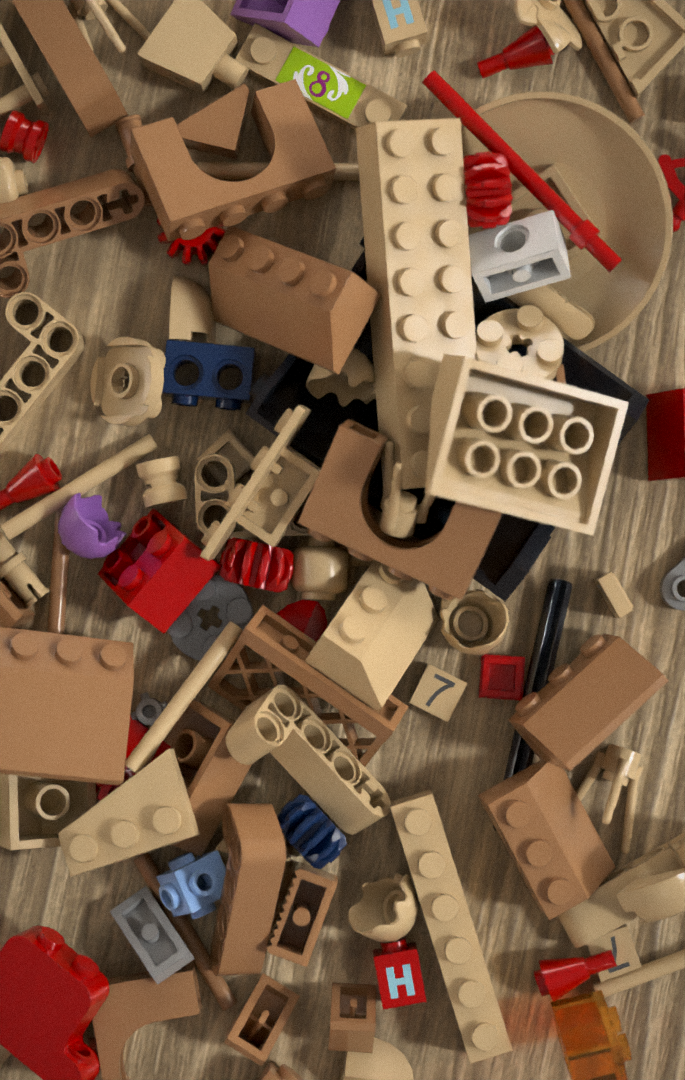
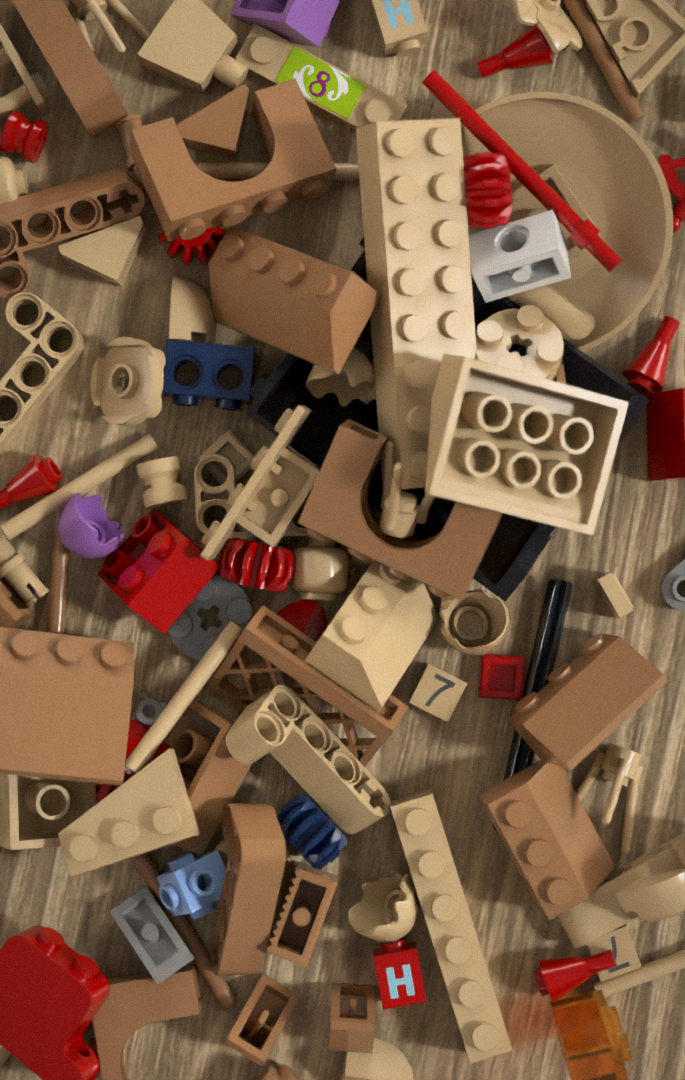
none -> tan slope [58,216,147,287]
none -> red cone [623,316,680,395]

